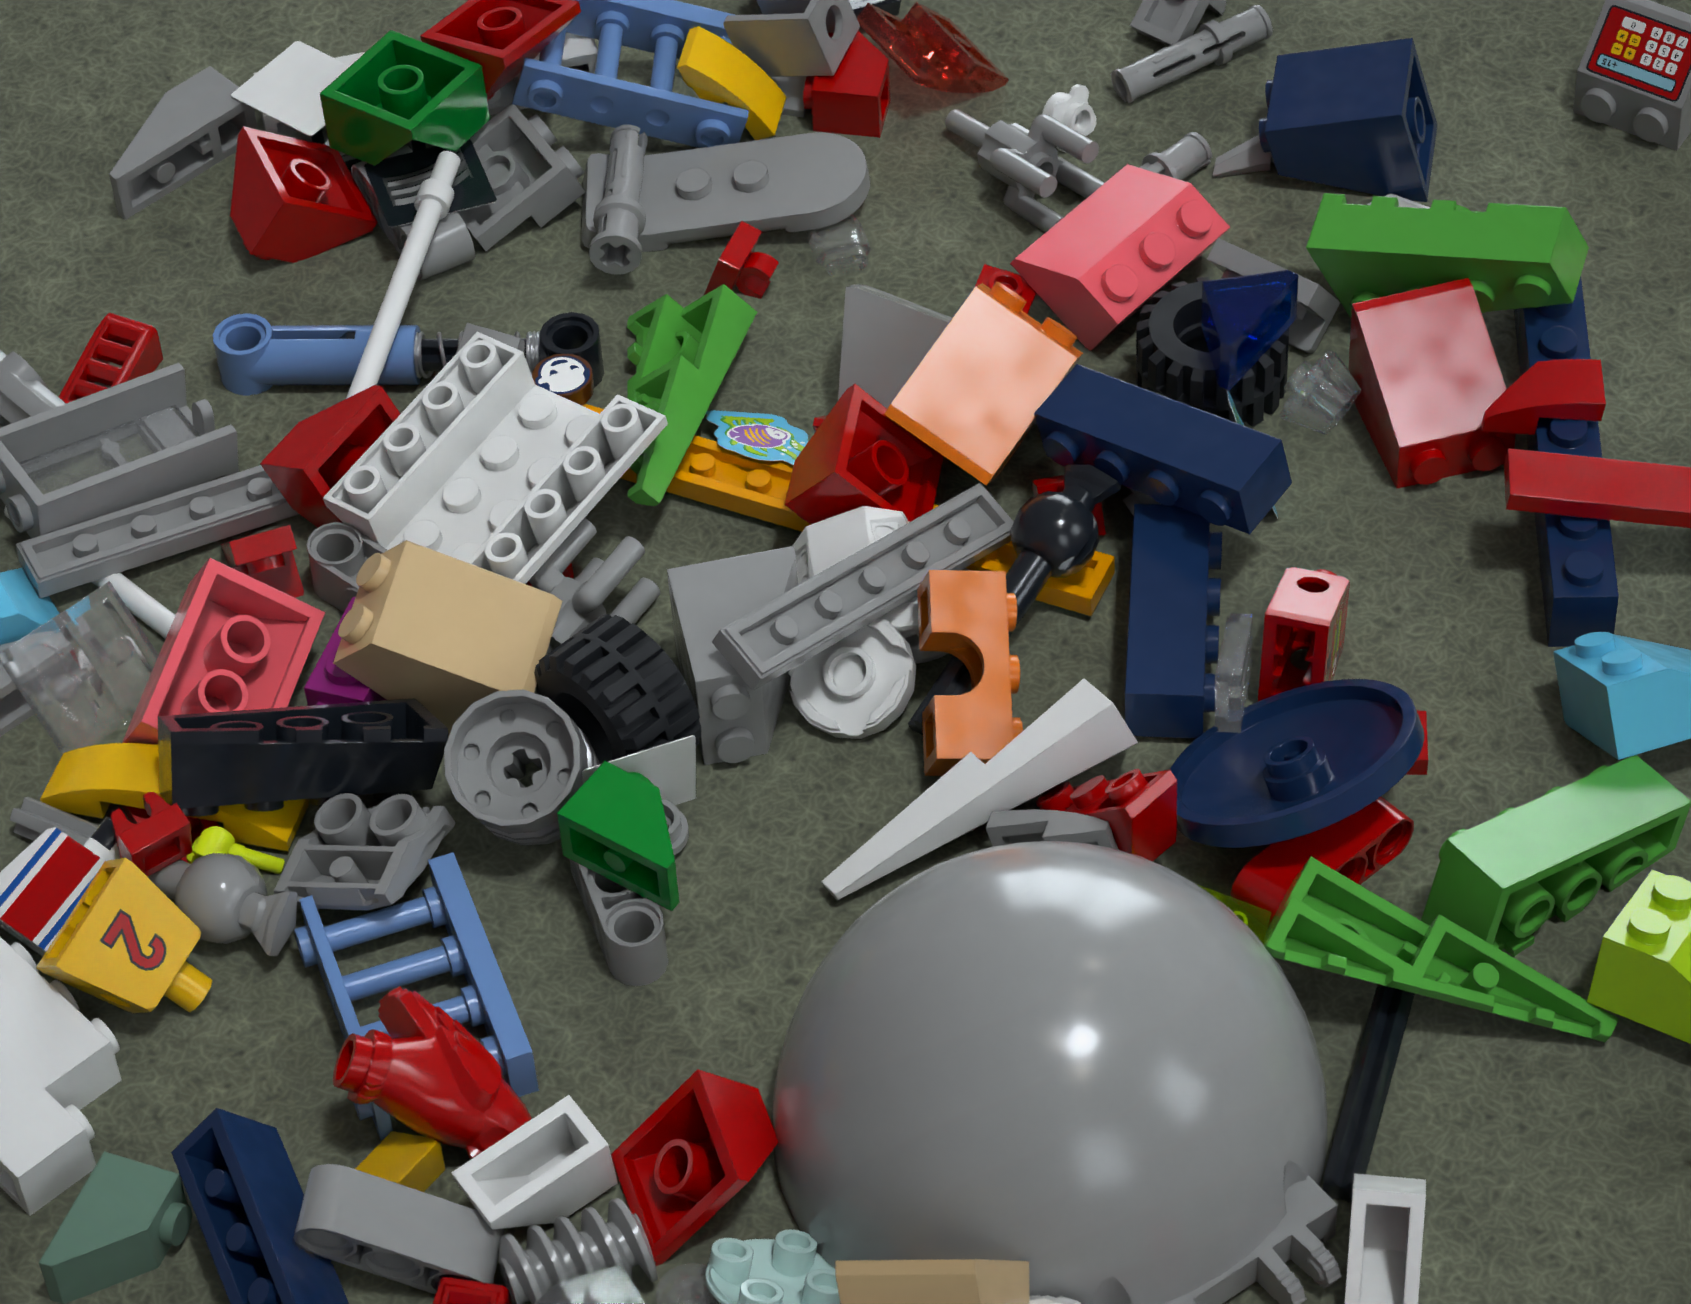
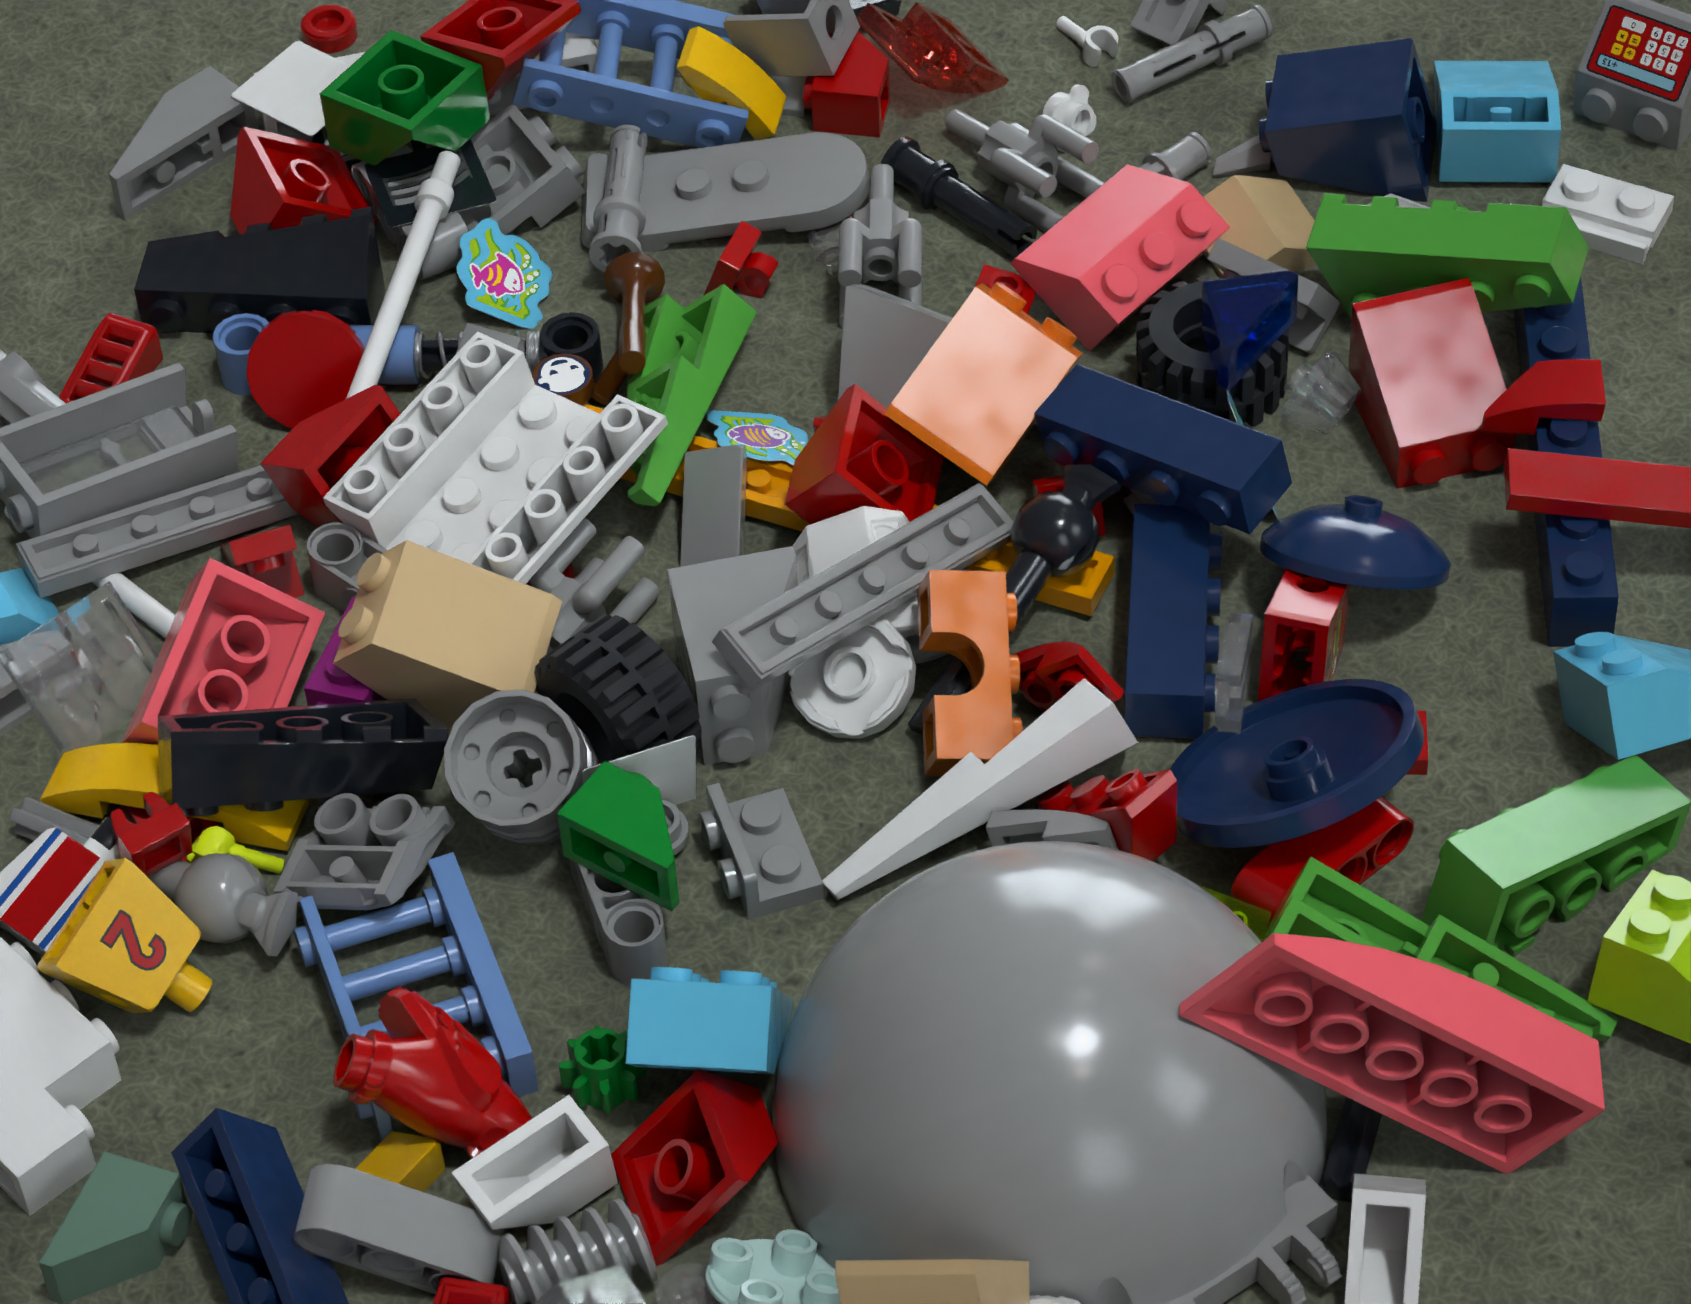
none -> black wedge [134,207,386,333]
none -> red tile [246,310,364,428]
none -> red tile [301,5,358,54]
none -> sticker [457,218,552,329]
none -> green gear [558,1026,647,1114]
none -> reddish brown piece [592,252,665,405]
none -> medium azure slope [626,967,793,1074]
none -> light grey slope [680,445,747,567]
none -> light grey bracket [699,783,824,920]
none -> light grey plant [838,164,922,328]
none -> black pin [881,136,1037,258]
none -> red slope [1013,641,1124,713]
none -> white hand [1056,16,1118,67]
none -> coral slope [1179,933,1605,1173]
none -> tan slope [1203,175,1316,279]
none -> dark blue dish [1259,495,1451,590]
none -> medium azure slope [1433,61,1561,182]
none -> white plate [1542,164,1674,264]

